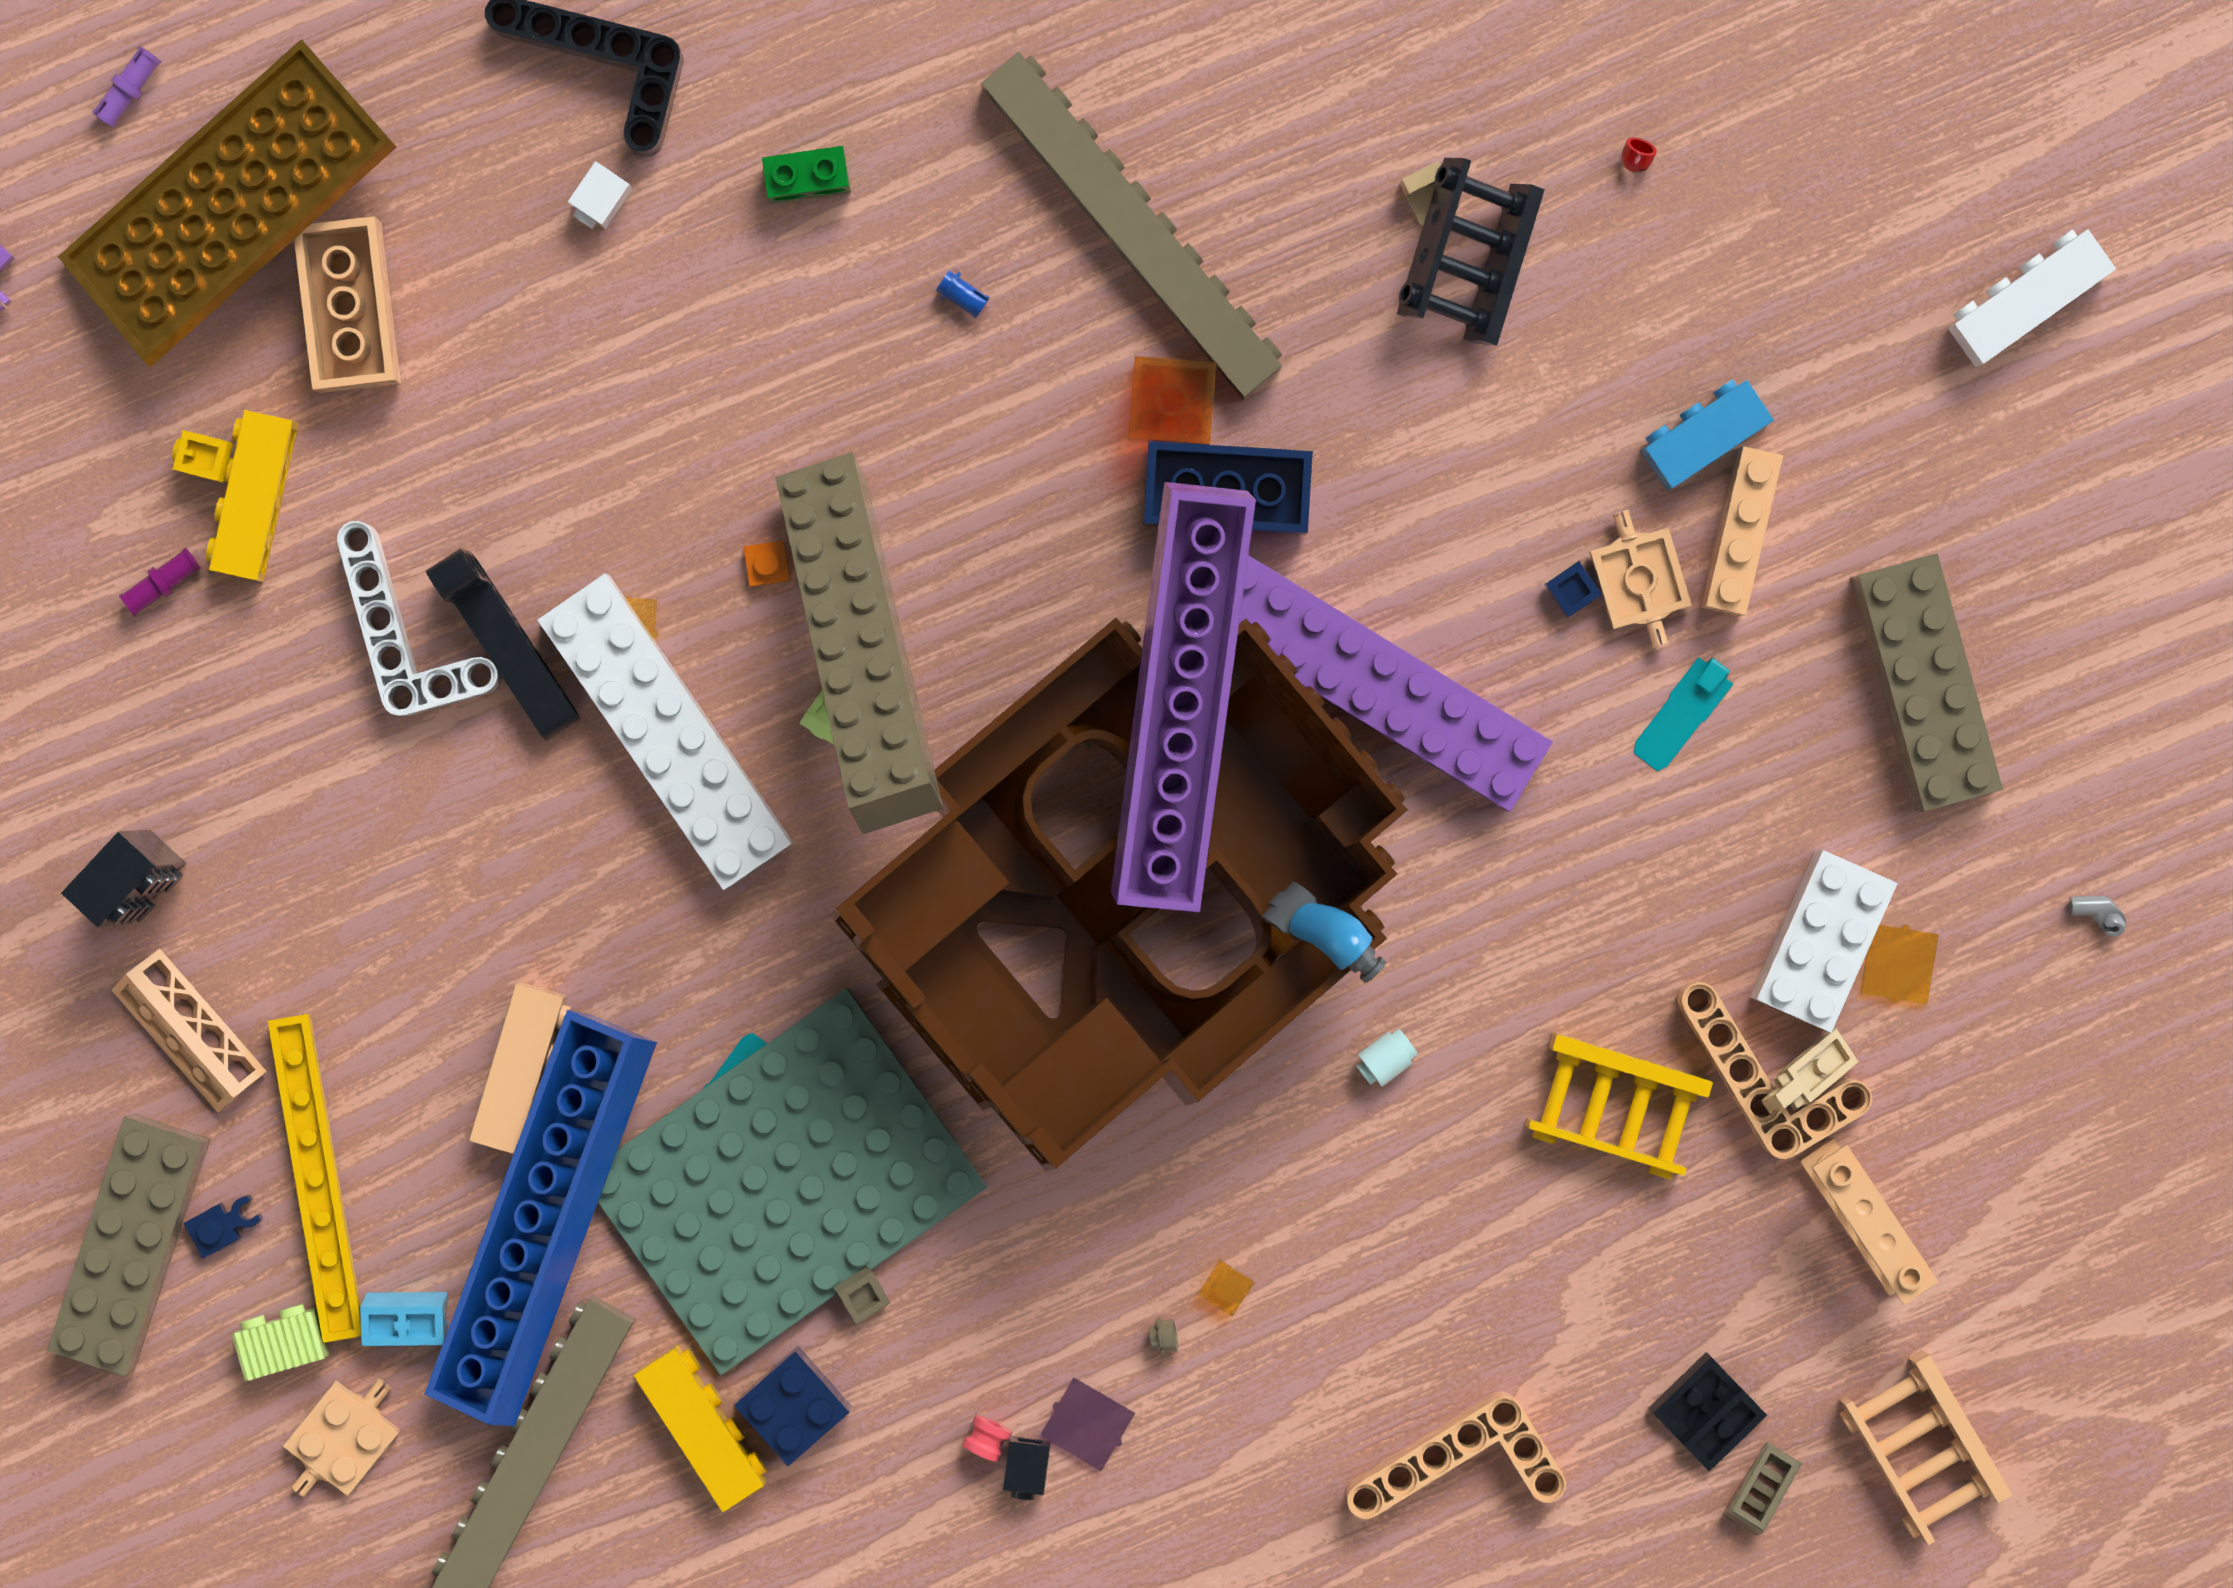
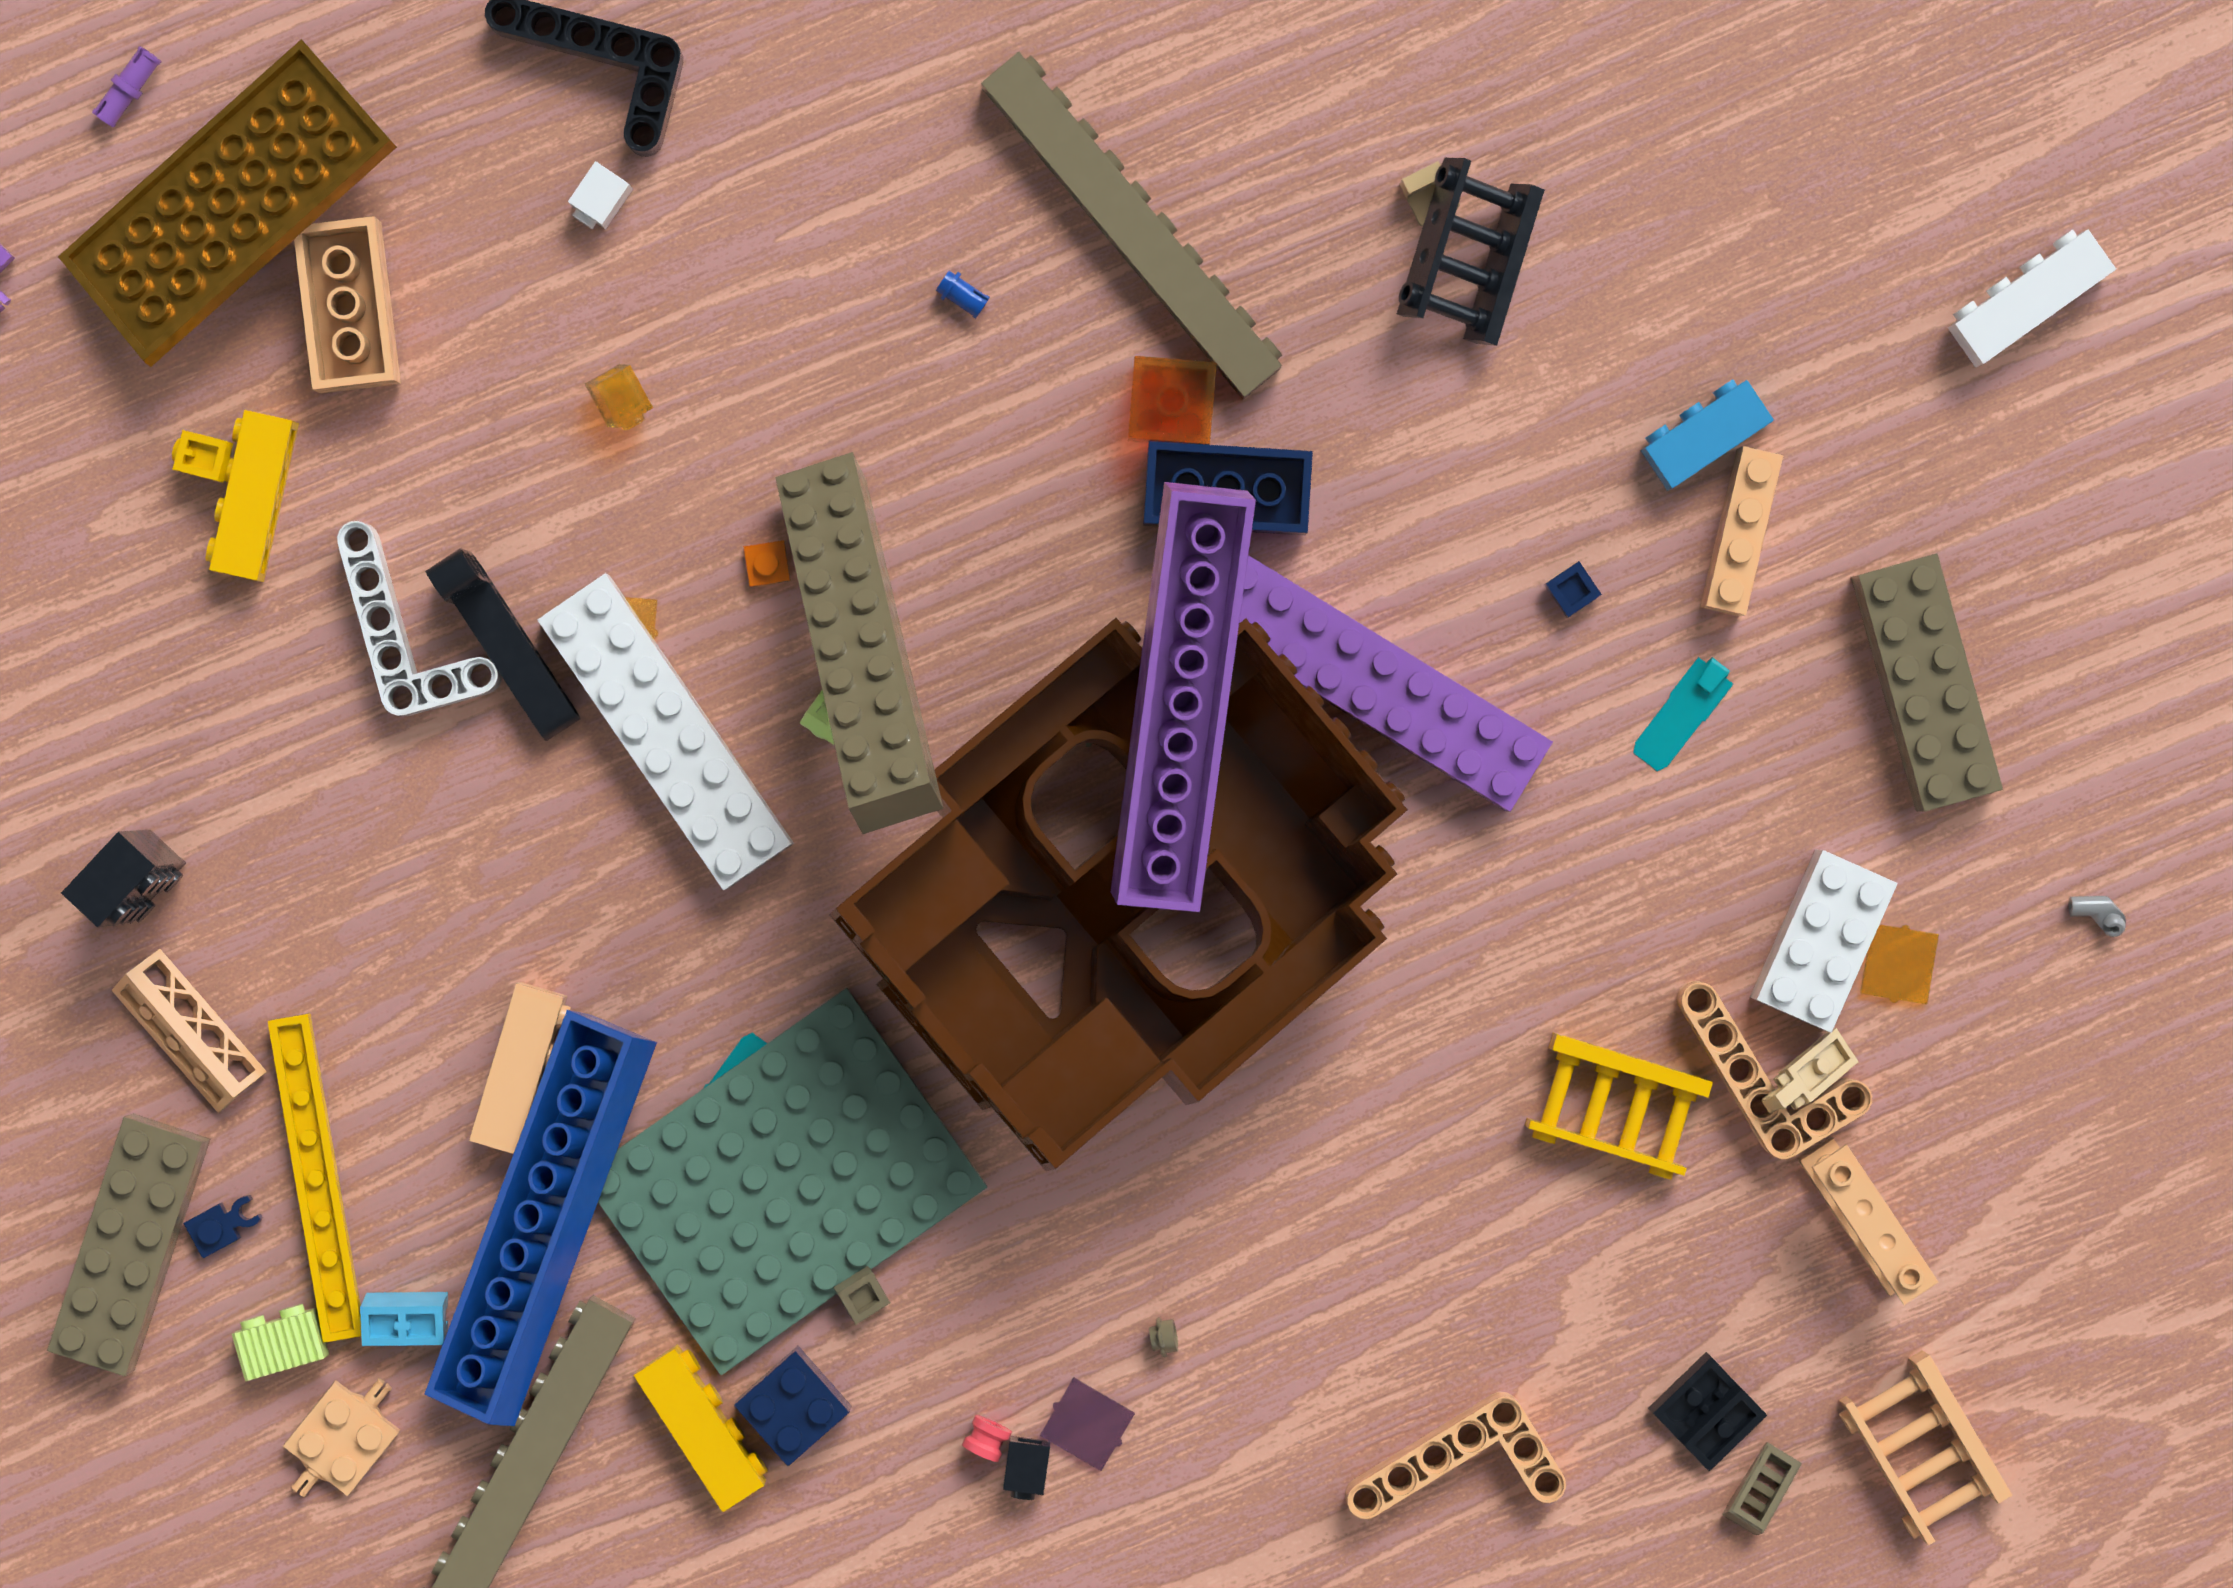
magenta pin [119,548,201,616] -> none
green brick [762,146,851,204] -> none
clear yellow plate [1198,1259,1254,1316] -> none
dark azure piece [1260,882,1386,983] -> none
light aqua brick [1356,1029,1419,1087] -> none
light nougat plate [1589,510,1692,647] -> none
red hinge [1621,137,1657,172] -> none
none -> clear yellow brick [585,364,653,431]

